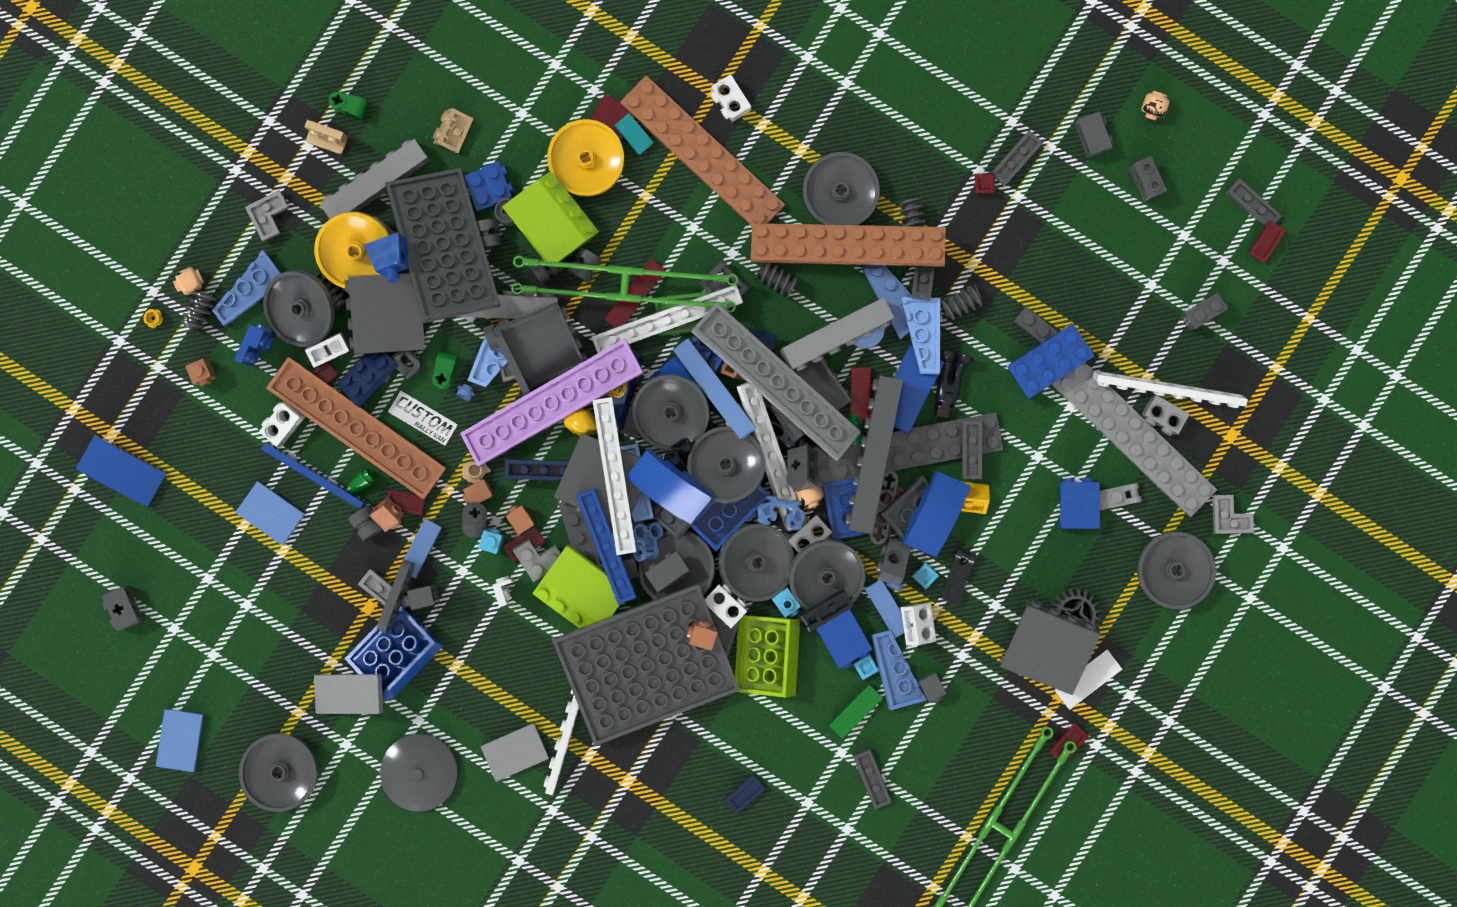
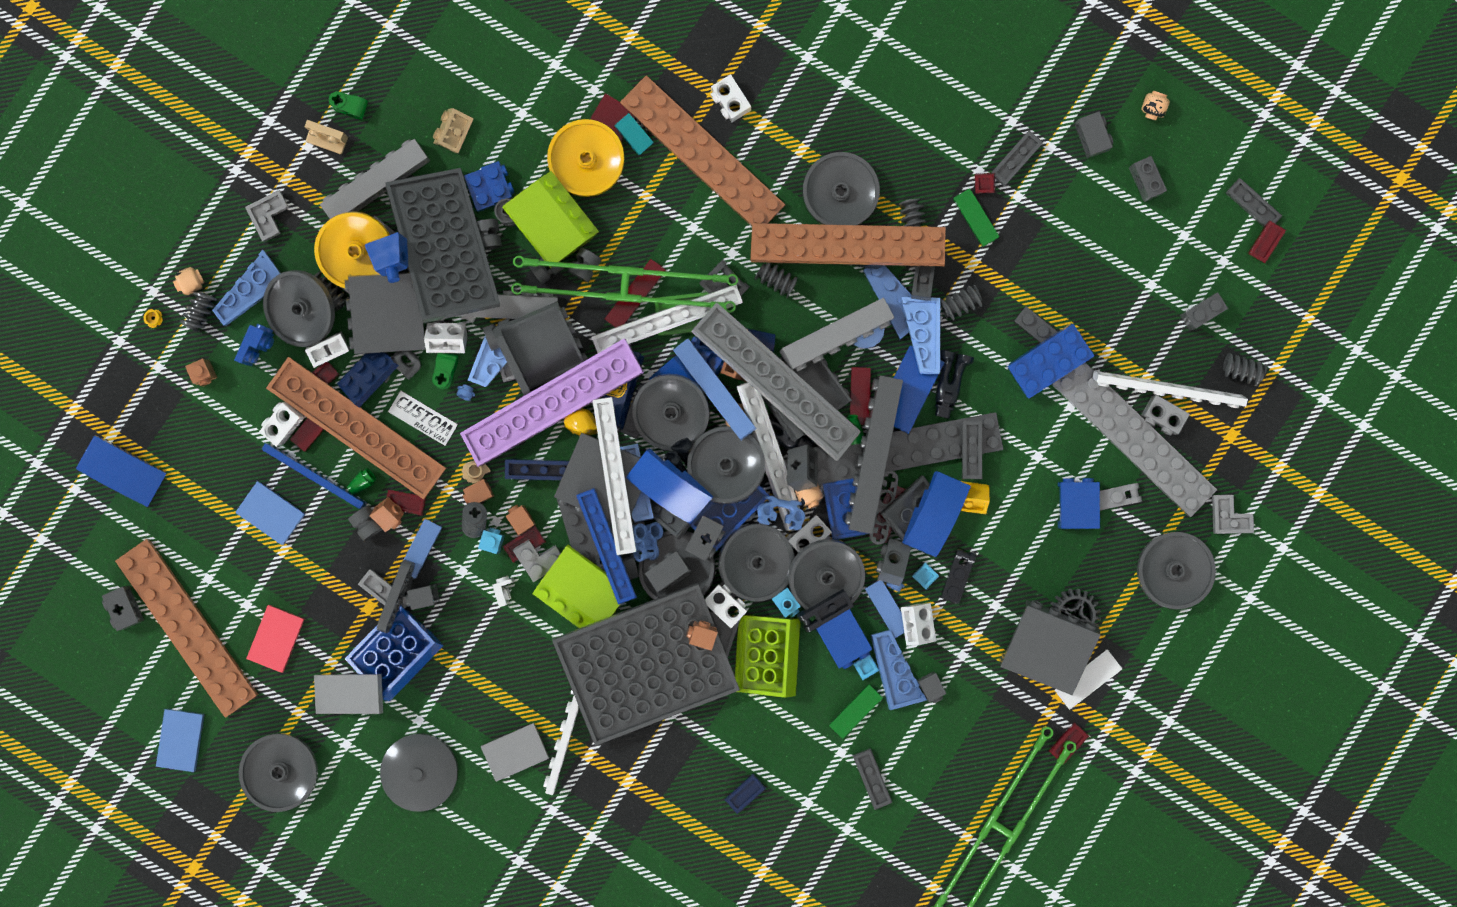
none -> nougat plate [115,539,259,718]
none -> coral tile [246,605,305,673]
none -> dark red tile [290,418,324,452]
none -> white brick [424,323,467,353]
none -> dark grey brick [685,515,725,561]
none -> green tile [953,188,999,247]
none -> dark grey piece [1223,353,1267,386]

